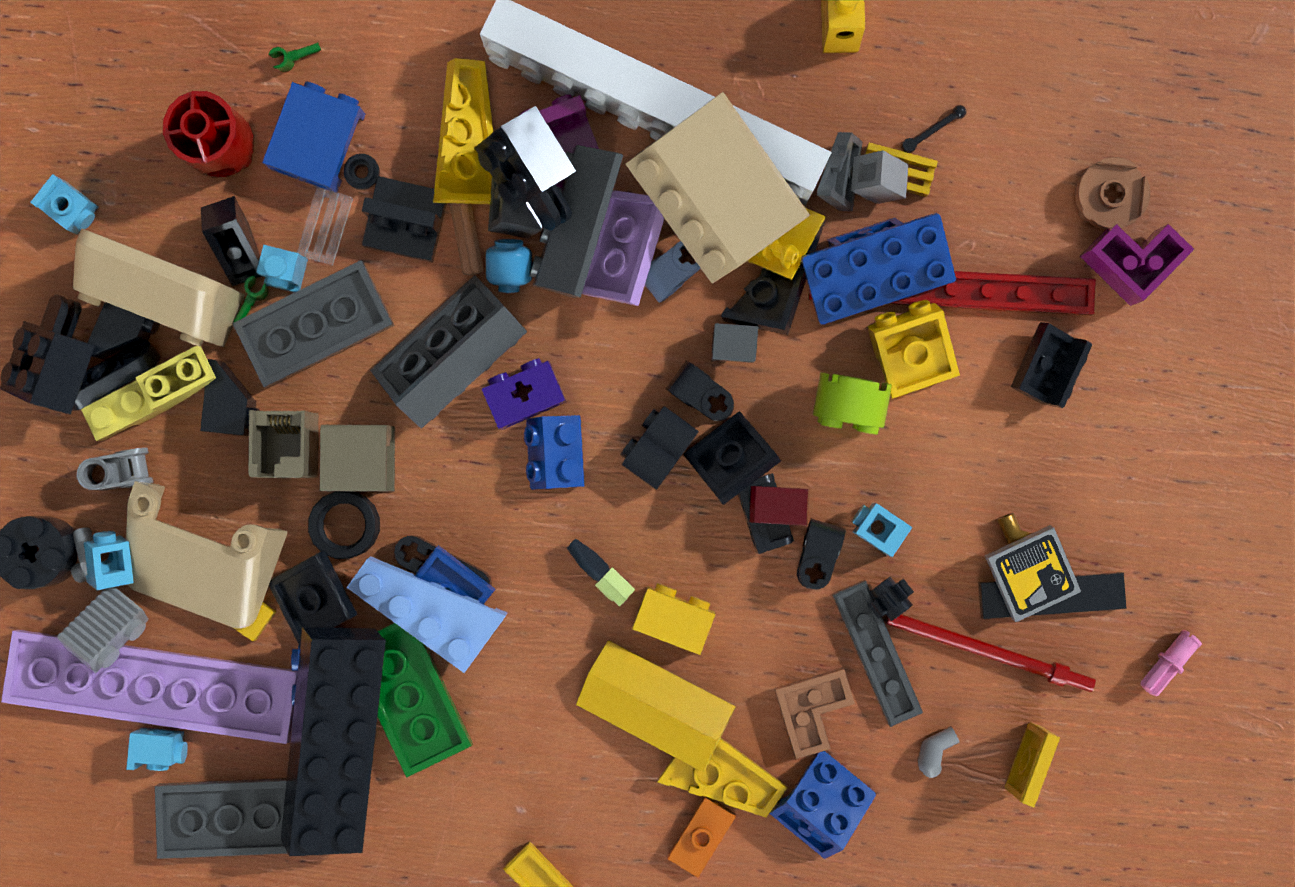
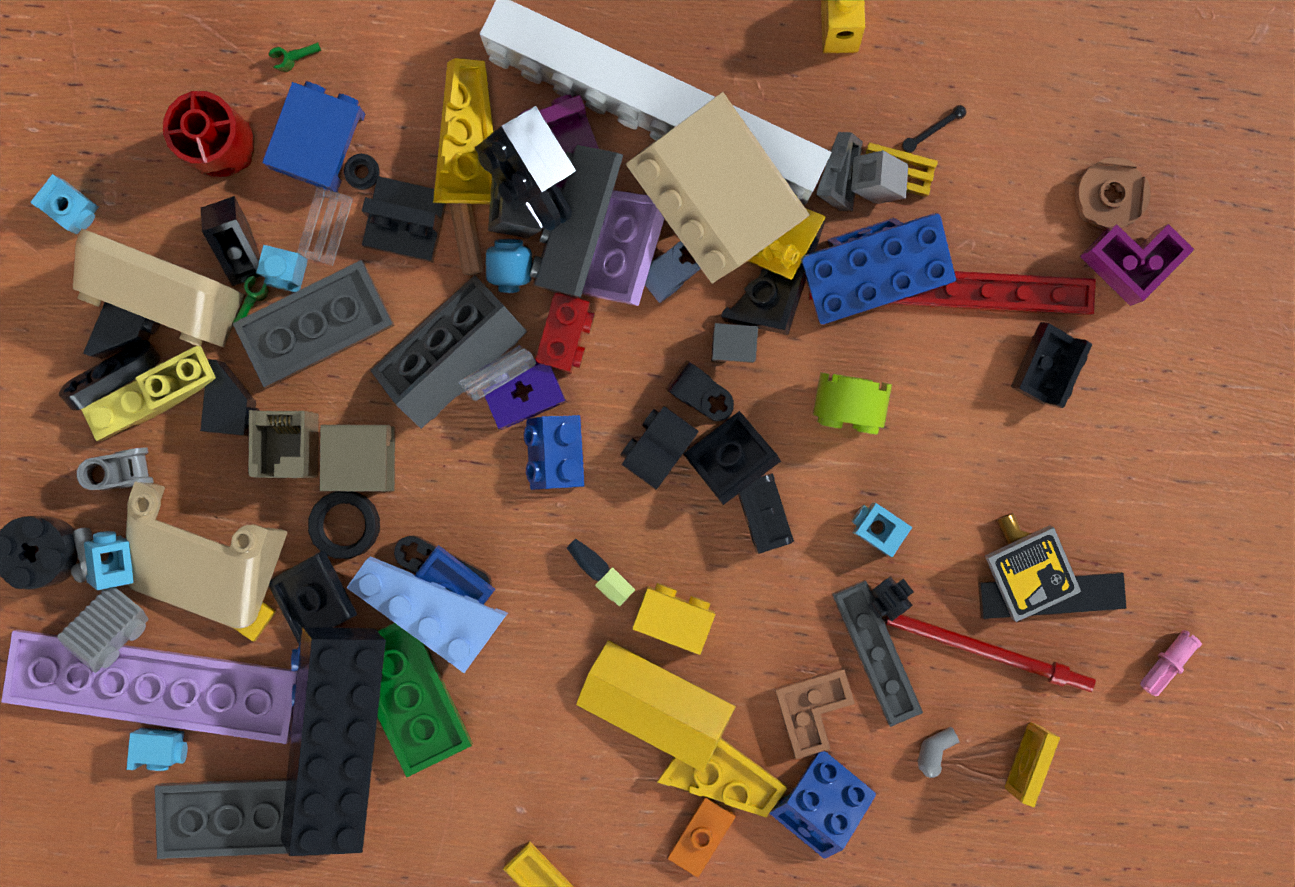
black brick [0,295,95,415] -> none
dark red slope [749,486,809,526] -> none
black piece [797,518,846,590] -> none
yellow plate [867,300,960,399] -> none
none -> clear tile [459,345,536,401]
none -> red bracket [536,293,595,374]

